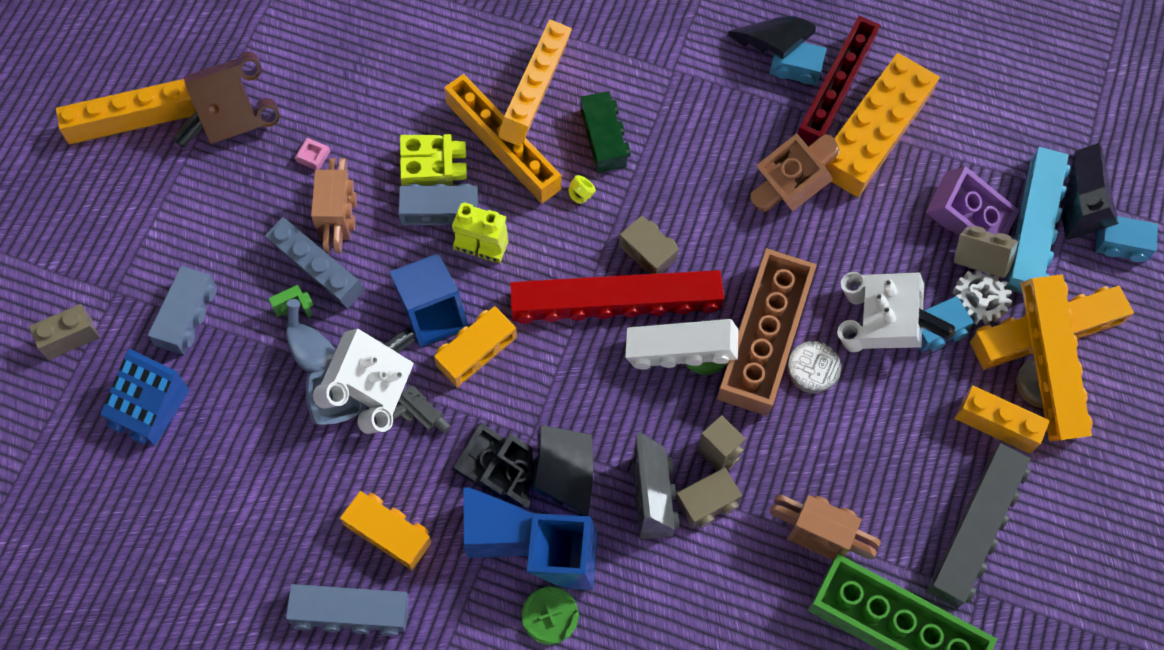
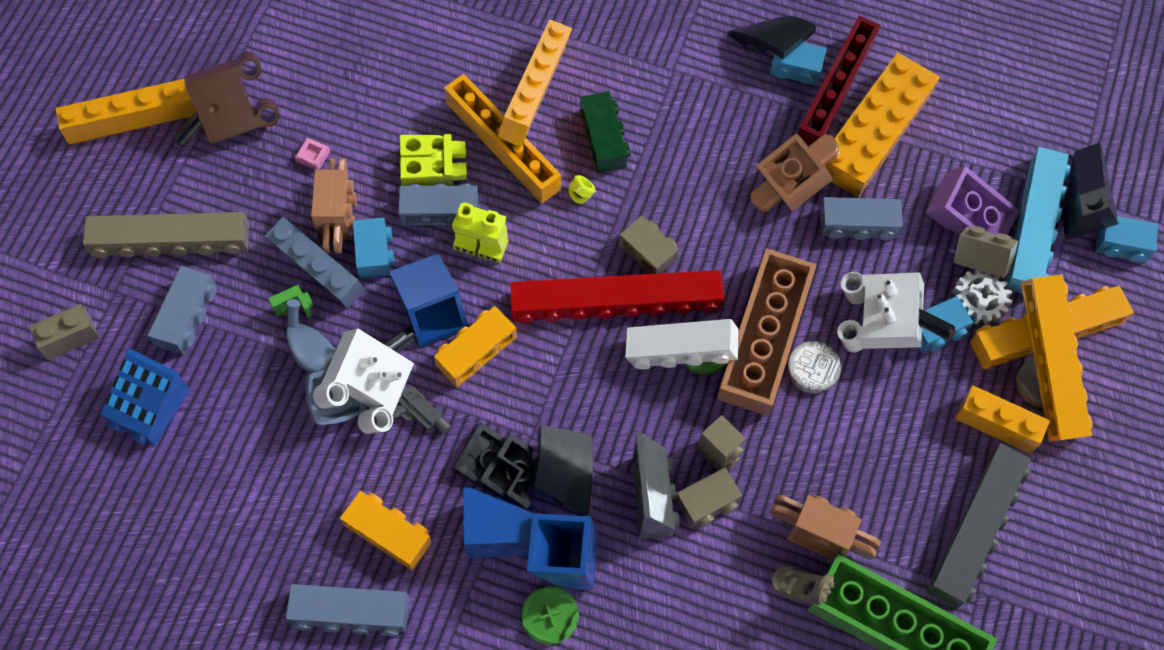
none -> dark tan brick [83,212,249,258]
none -> dark azure brick [353,218,395,279]
none -> dark tan piece [772,566,834,605]
none -> sand blue brick [819,197,903,240]

